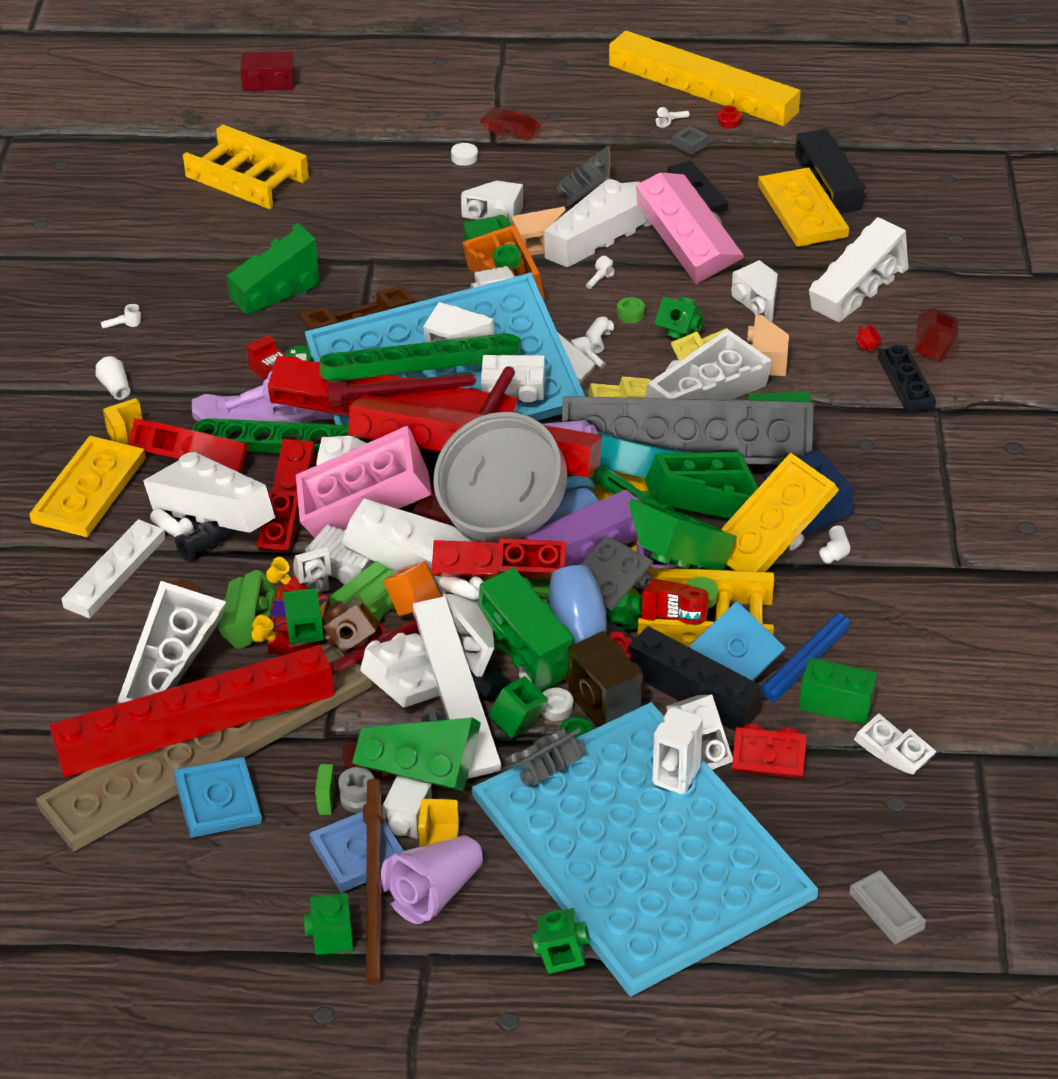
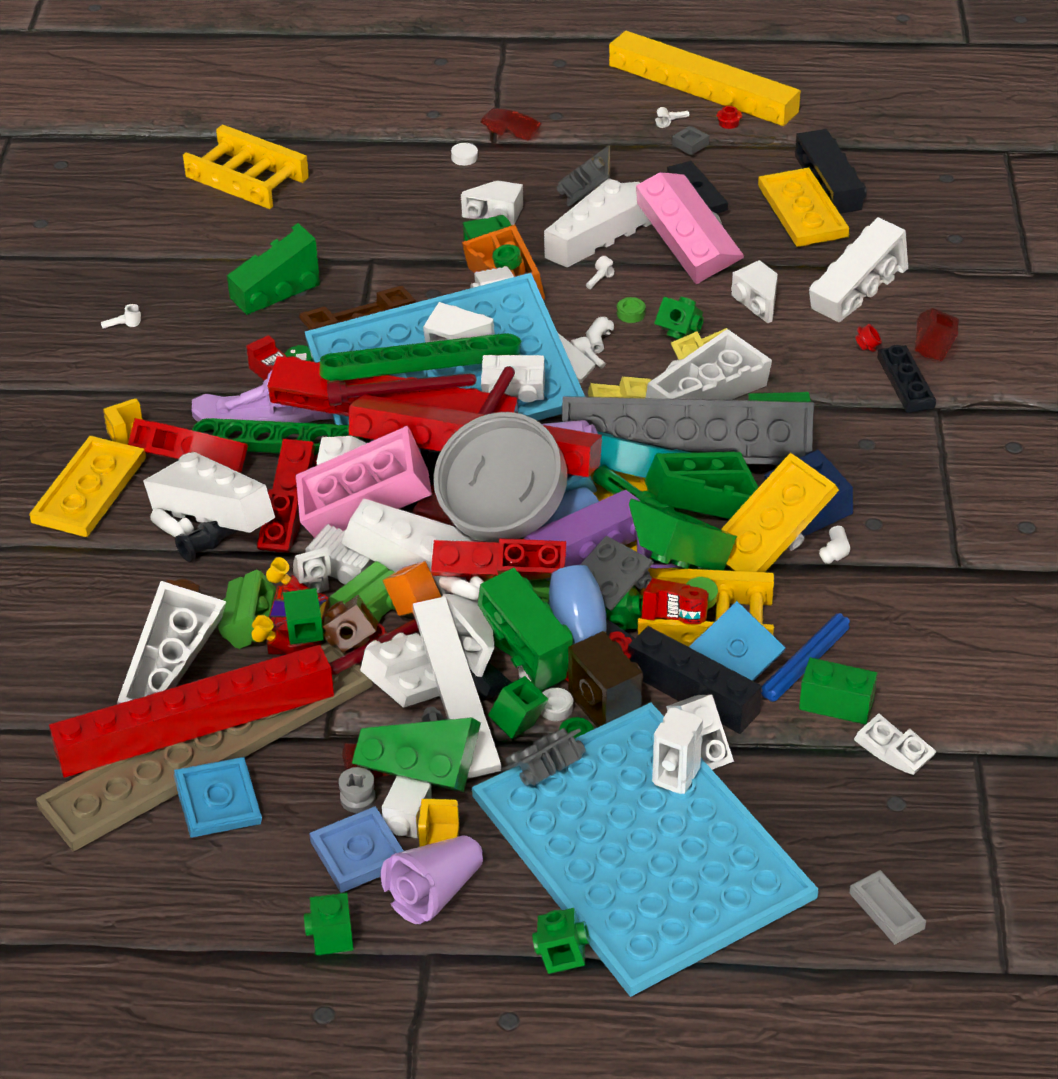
white plate [61,519,166,618] -> none
white cone [95,356,131,400] -> none
dark red brick [240,52,295,91] -> none
bright green tile [315,764,335,815] -> none
reddish brown bar [363,779,385,985] -> none
light nougat slope [511,207,566,256] -> none
red bracket [732,724,807,779] -> none
light nougat slope [747,314,789,376] -> none

